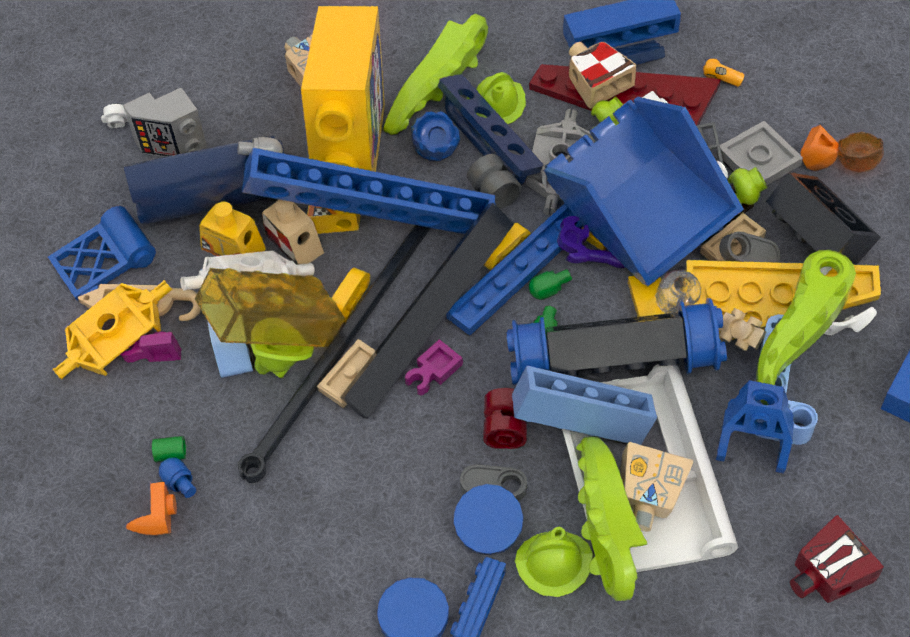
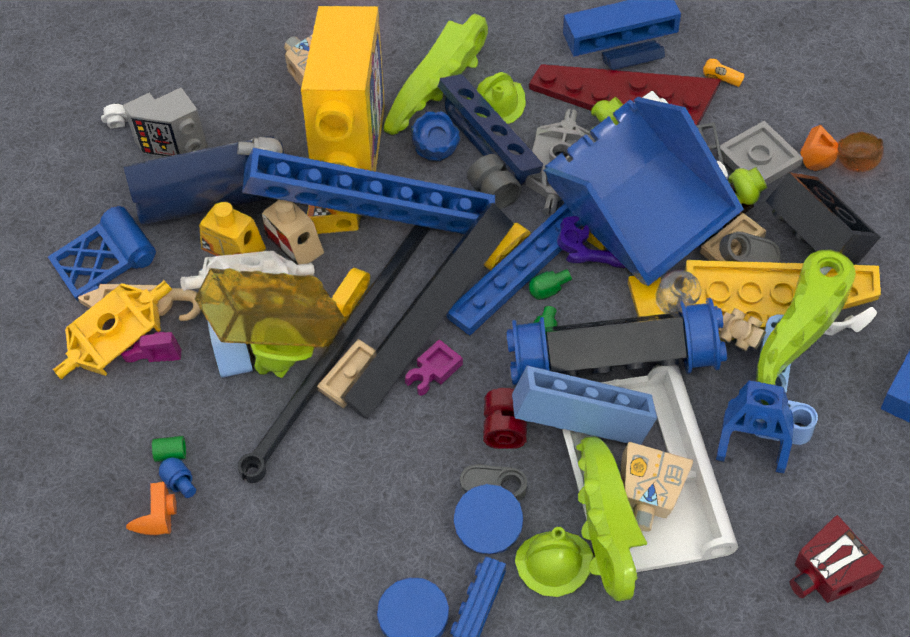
torso [569,42,637,109] -> none

